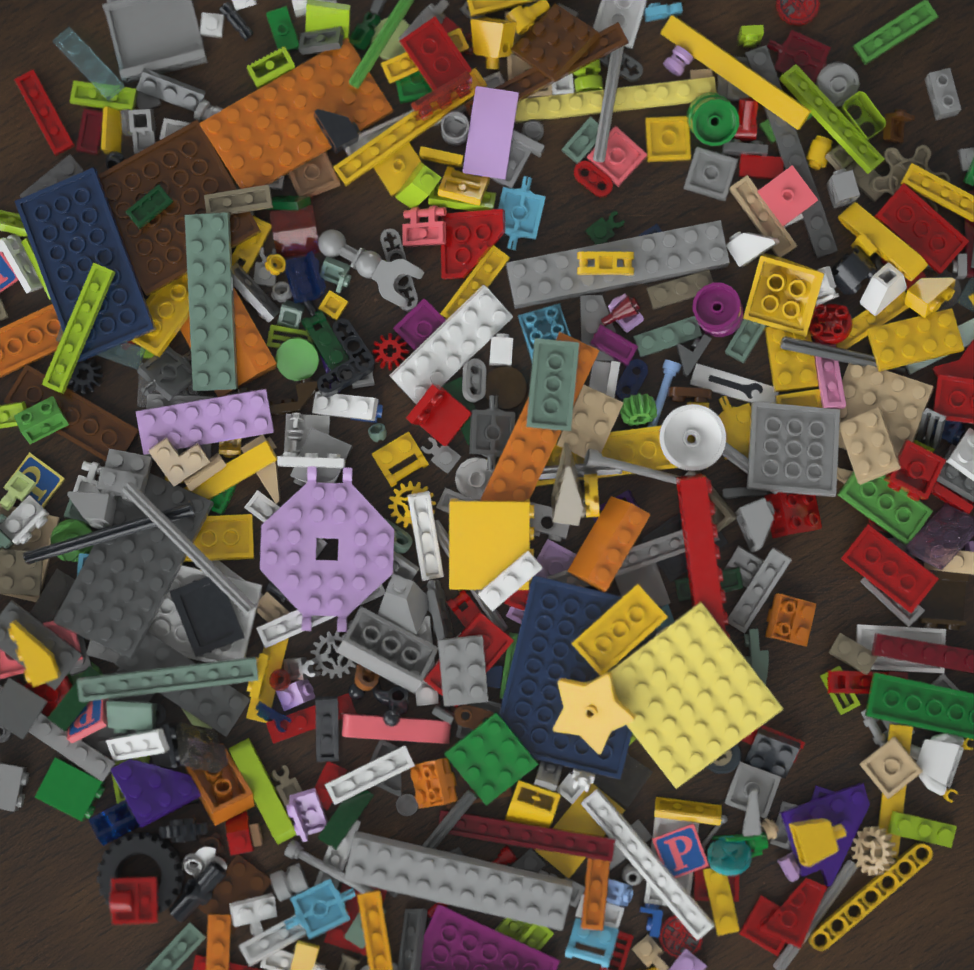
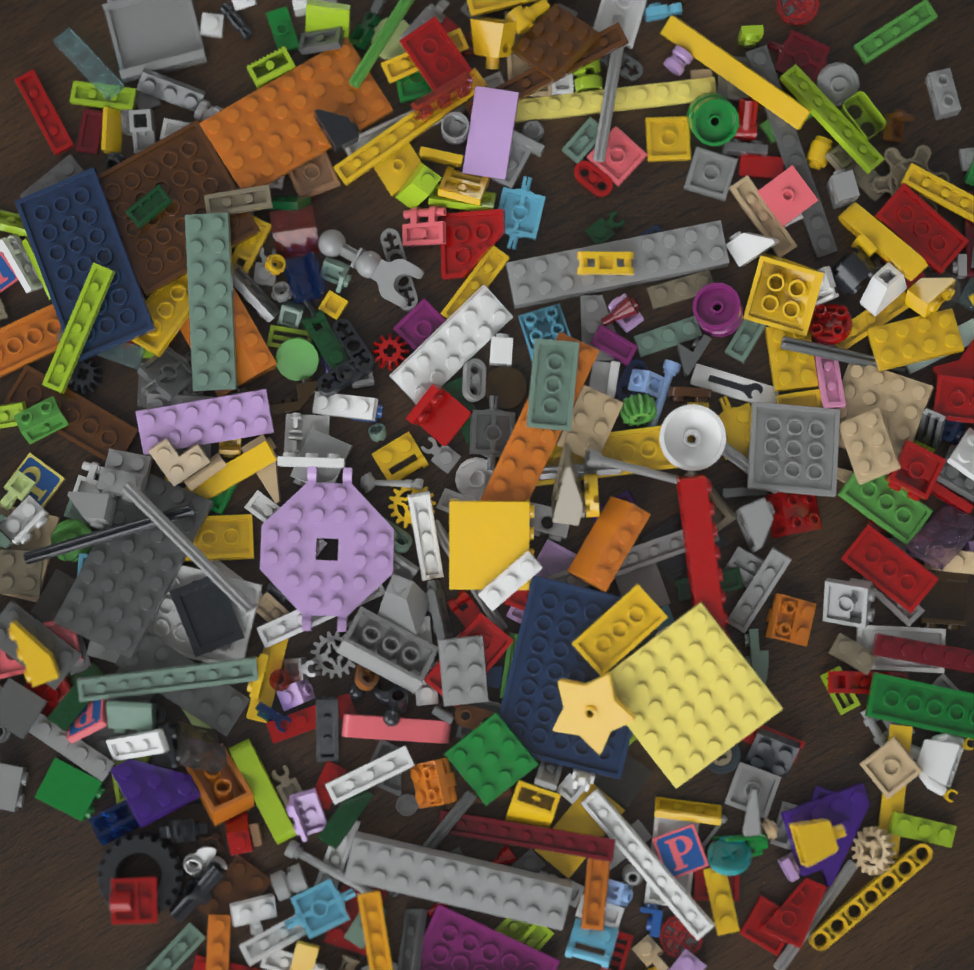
none -> light grey piece [360,472,424,493]
none -> light blue bracket [628,369,665,399]
none -> light grey plate [823,578,876,629]

